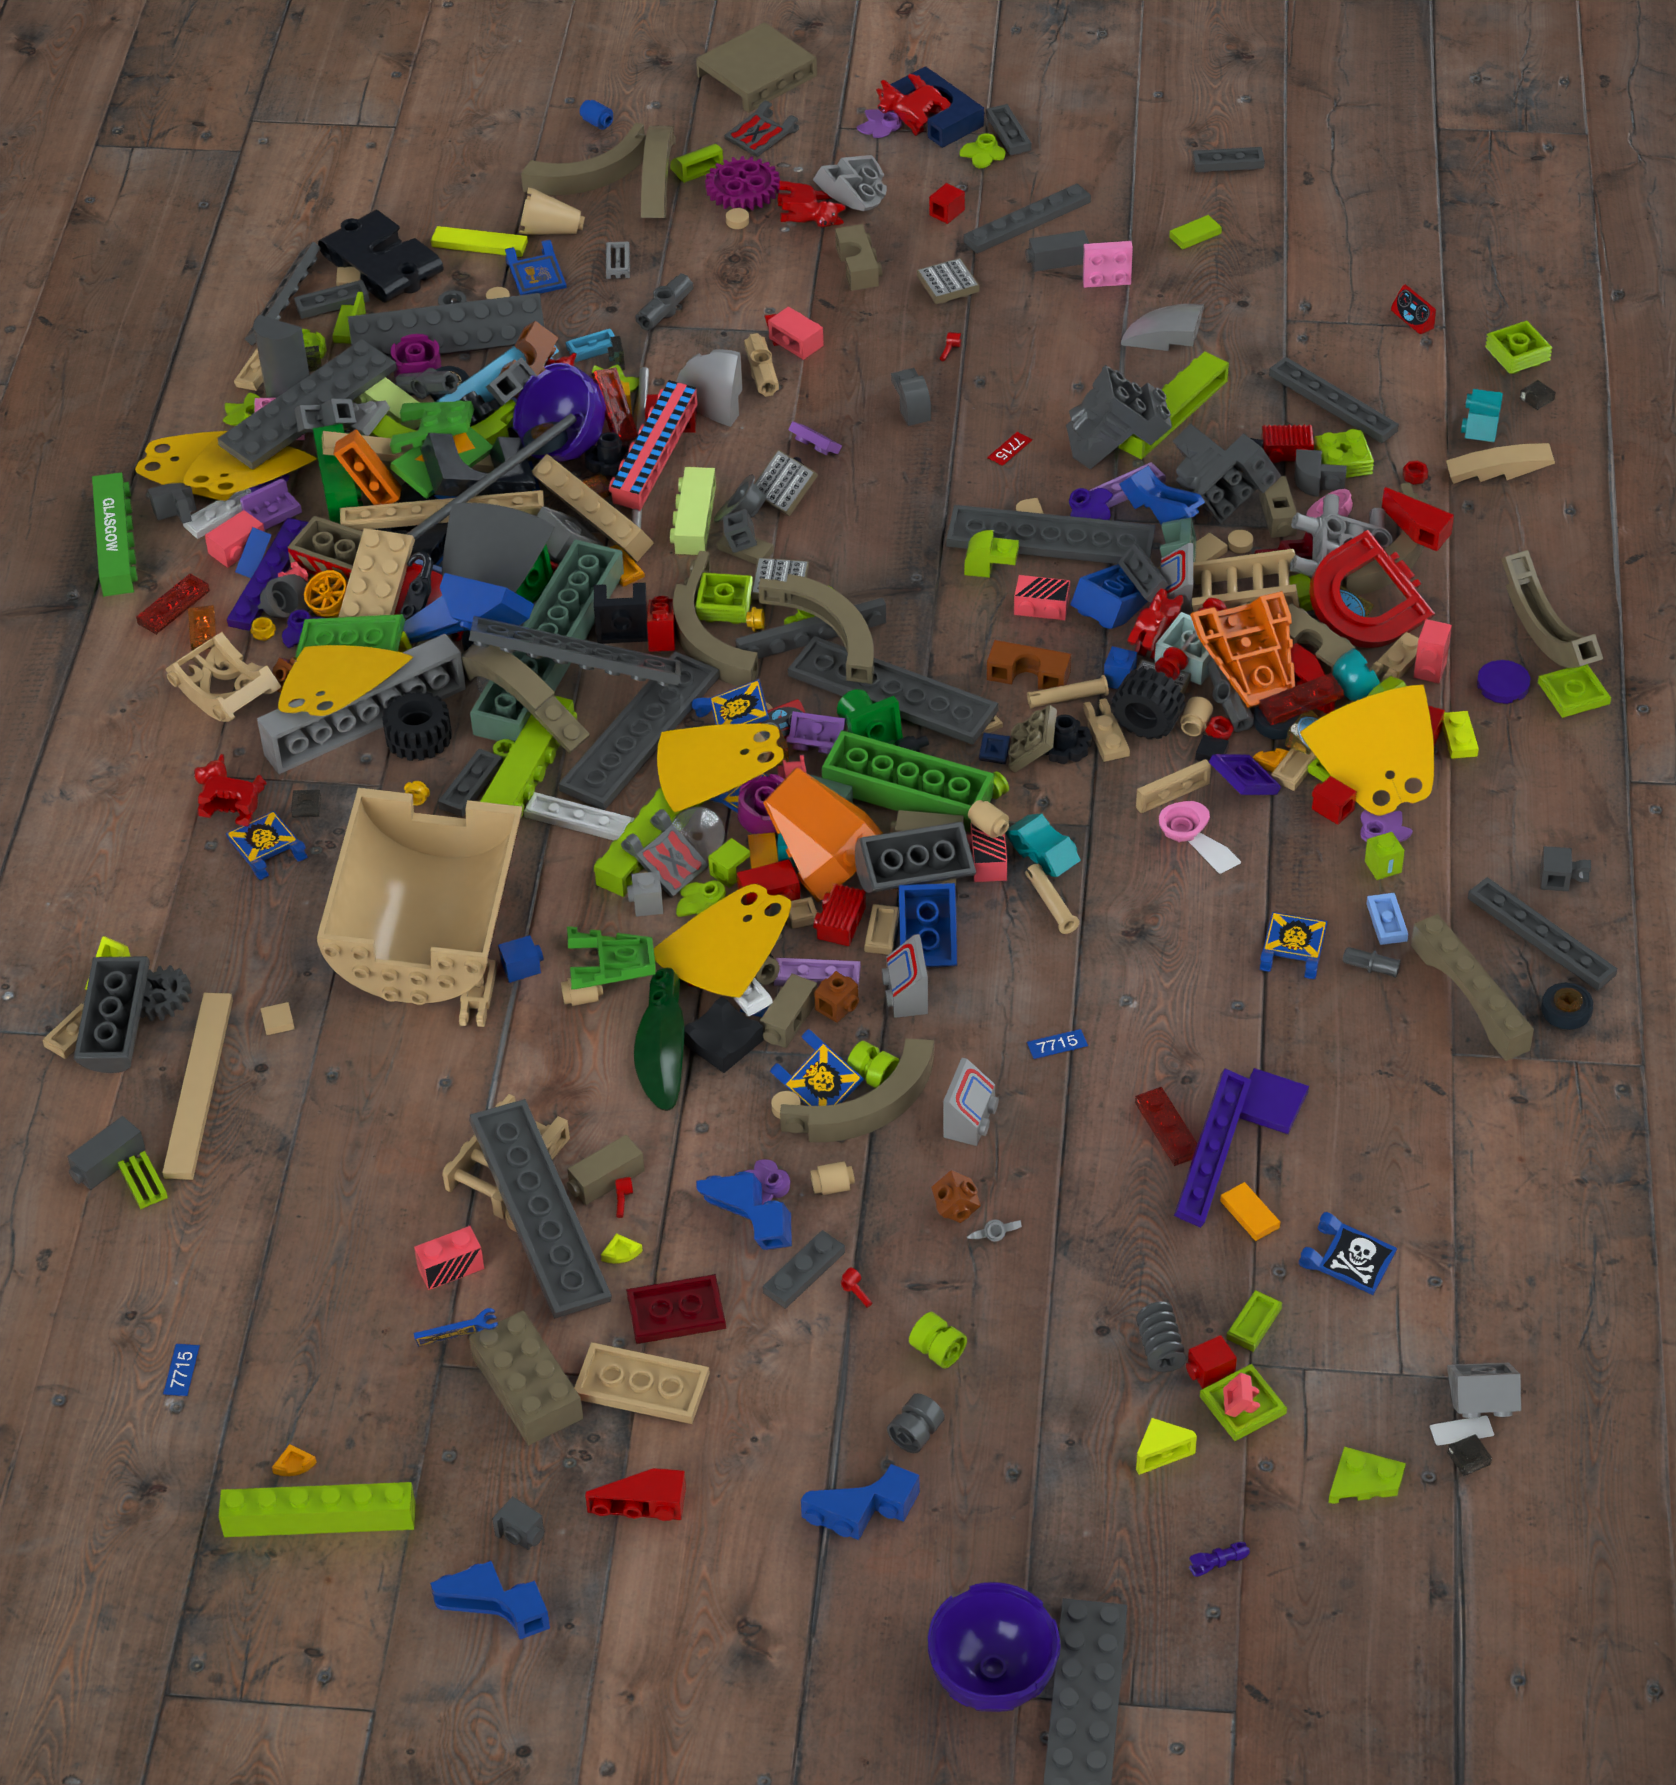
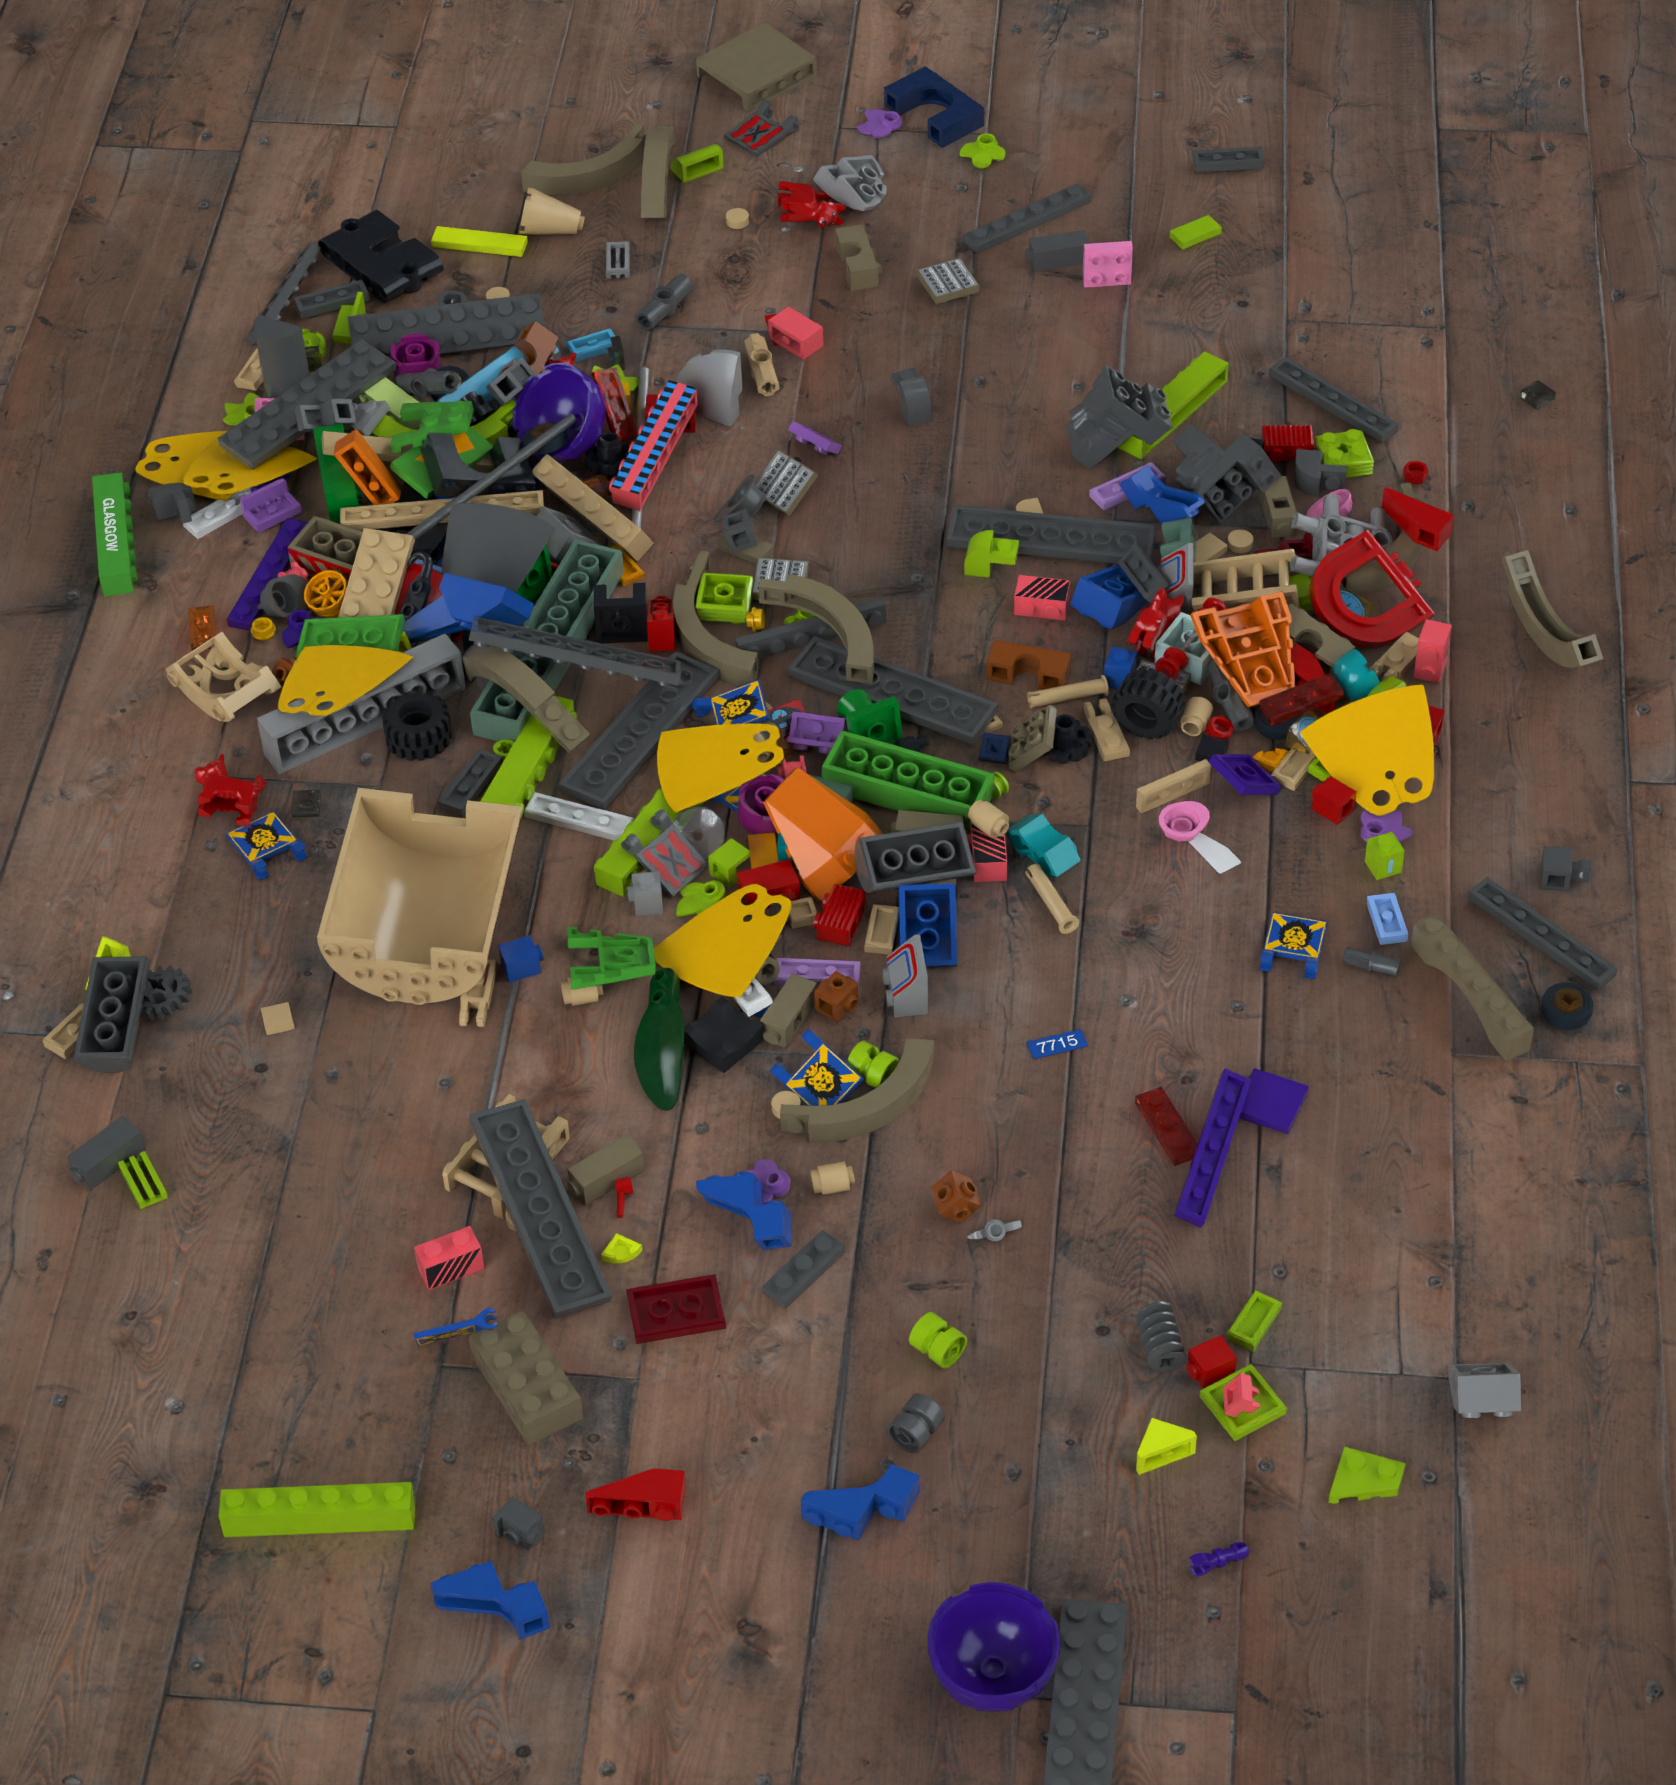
clear red plate [136,574,210,635] -> none
tan tile [162,993,233,1180] -> none
blue sticker [163,1344,200,1396] -> none
coral brick [205,510,265,568] -> none
blue sticker [235,527,271,578] -> none
light orange tile [272,1444,317,1477] -> none
tan tile [336,267,361,286] -> none
yellow plate [404,781,430,806] -> none
blue flag [505,240,567,295] -> none
tan plate [574,1342,710,1424] -> none
blue brick [580,100,613,130] -> none
yellowish green brick [670,467,716,555] -> none
magenta gear [705,156,780,210] -> none
red hand [841,1267,872,1308] -> none
red animal [876,74,951,136] -> none
red brick [929,183,965,224] -> none
red hand [940,332,961,361] -> none
light grey slope [943,1058,999,1146] -> none
dark grey plate [986,104,1032,155] -> none
red sticker [987,432,1033,466] -> none
dark purple plate [1069,488,1113,520] -> none
light grey brick [1121,304,1204,351] -> none
light orange tile [1220,1182,1280,1241] -> none
flag [1299,1212,1397,1295] -> none
slope [1391,284,1436,334] -> none
white sticker [1430,1415,1494,1446] -> none
neon yellow plate [1443,711,1479,759] -> none
tan slope [1446,443,1555,484] -> none
clear smoke plate [1447,1434,1492,1476] -> none
teal brick [1461,389,1503,442] -> none
dark purple tile [1477,660,1531,704] -> none
lime brick [1485,320,1552,374] -> none
lime plate [1538,664,1611,718] -> none

